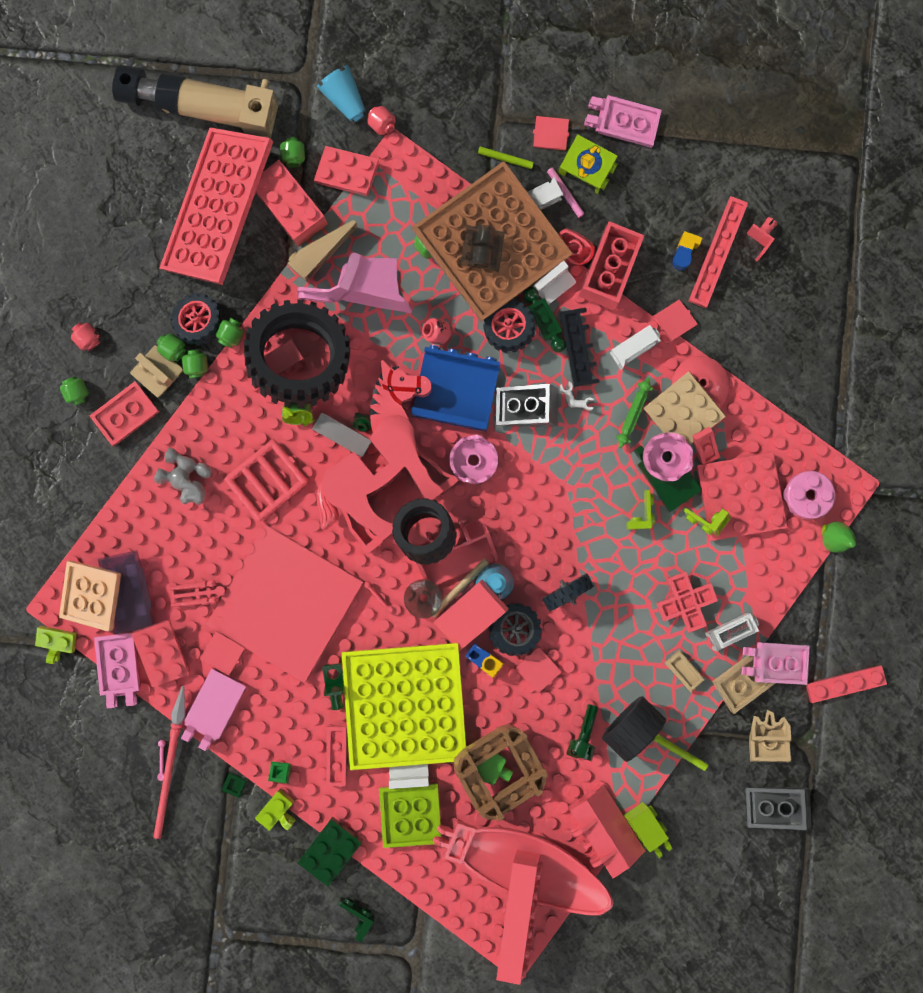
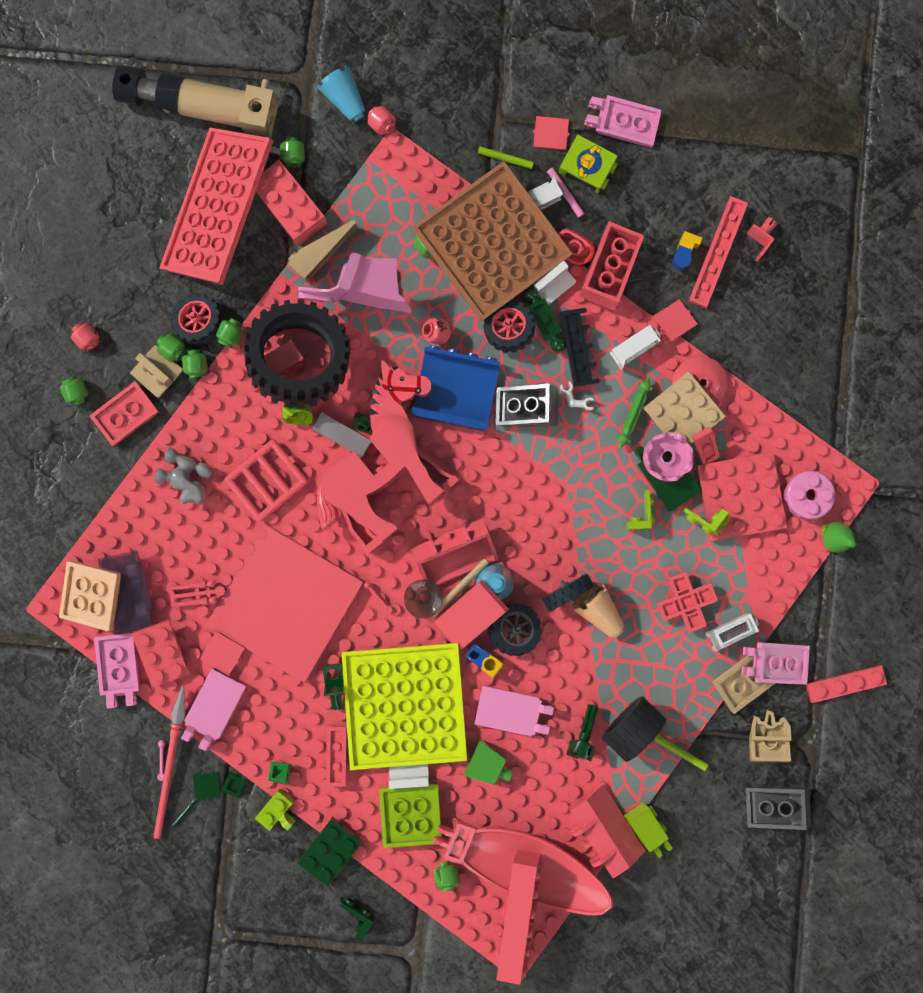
lime plate [35,626,77,664] -> none
coral plate [314,146,379,197] -> none
black tyre [392,498,457,565] -> none
bright pink plate [450,435,498,484] -> none
medium nougat plate [454,724,548,821] -> none
clear smoke plate [460,225,505,272] -> none
coral piece [515,647,561,693] -> none
tan tile [664,650,705,692] -> none
none -> dark green piece [172,772,220,828]
none -> bright green head [433,861,460,892]
none -> bright pink tile [474,685,554,737]
none -> light nougat cone [573,583,624,638]

